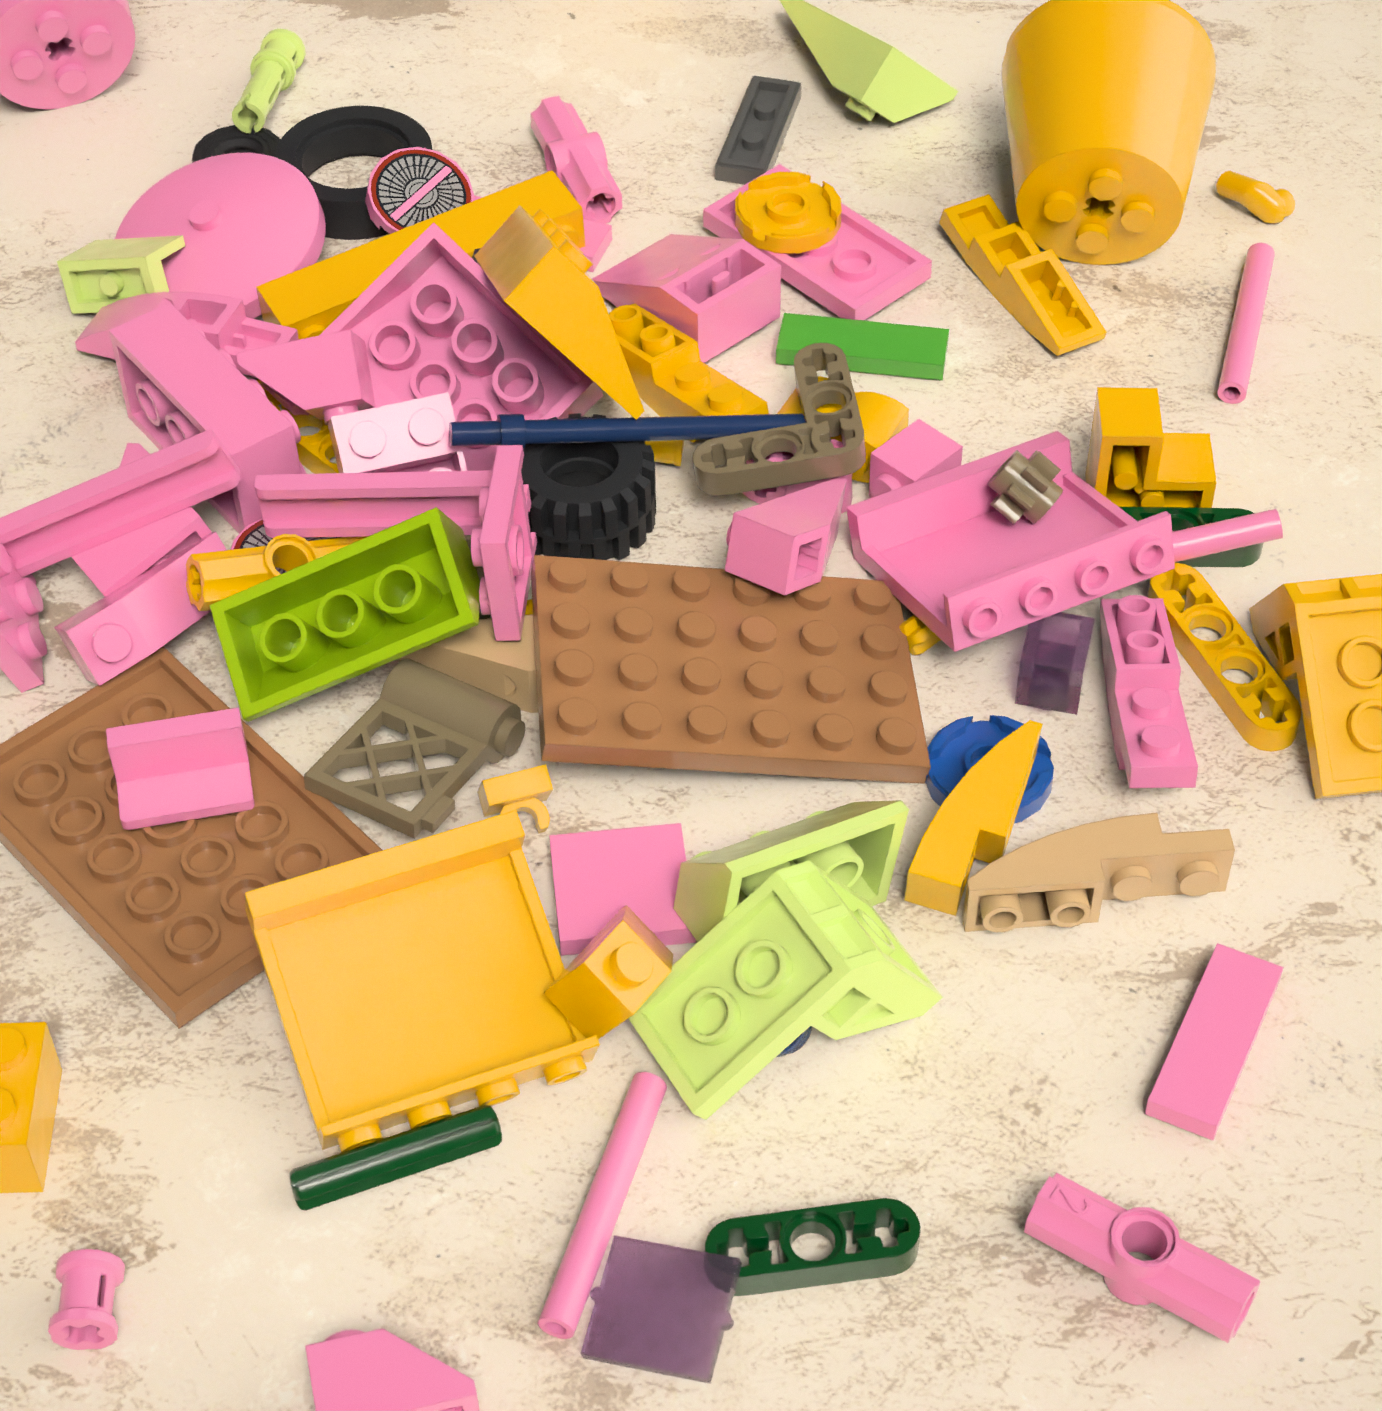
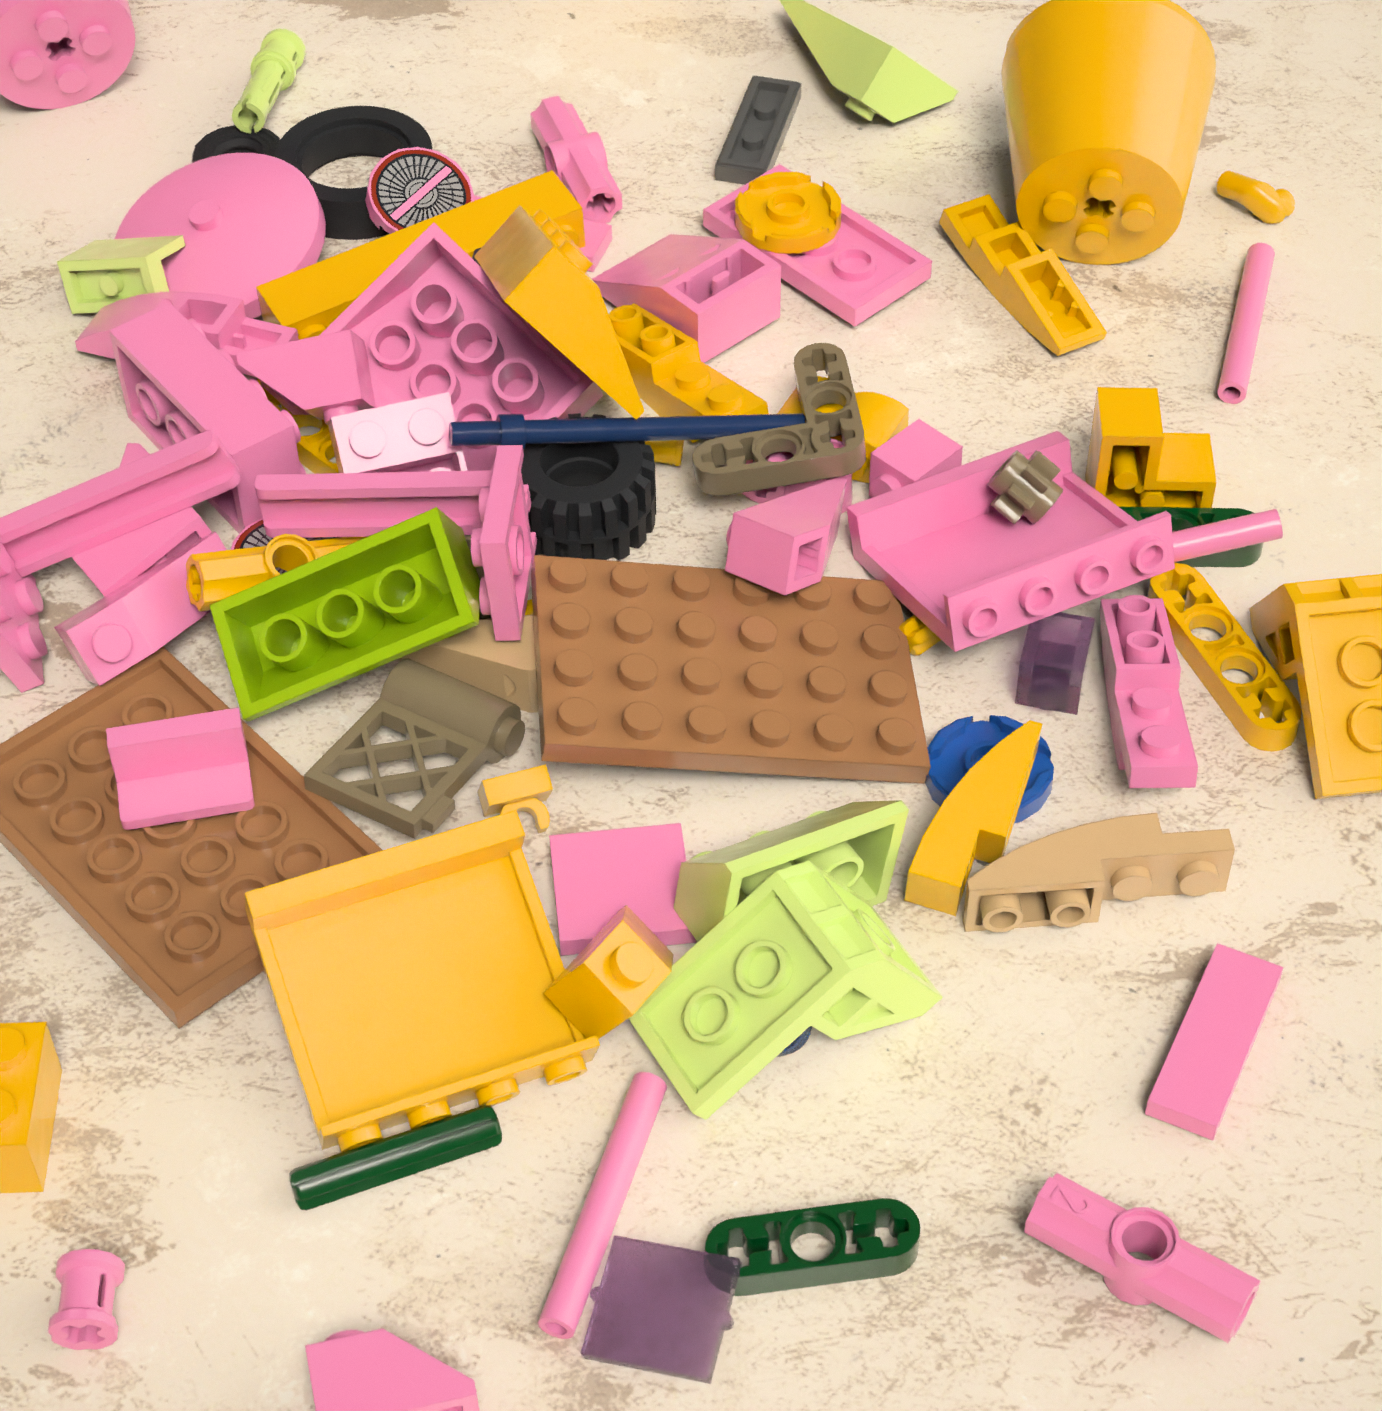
bright green tile [776,313,949,380] -> none

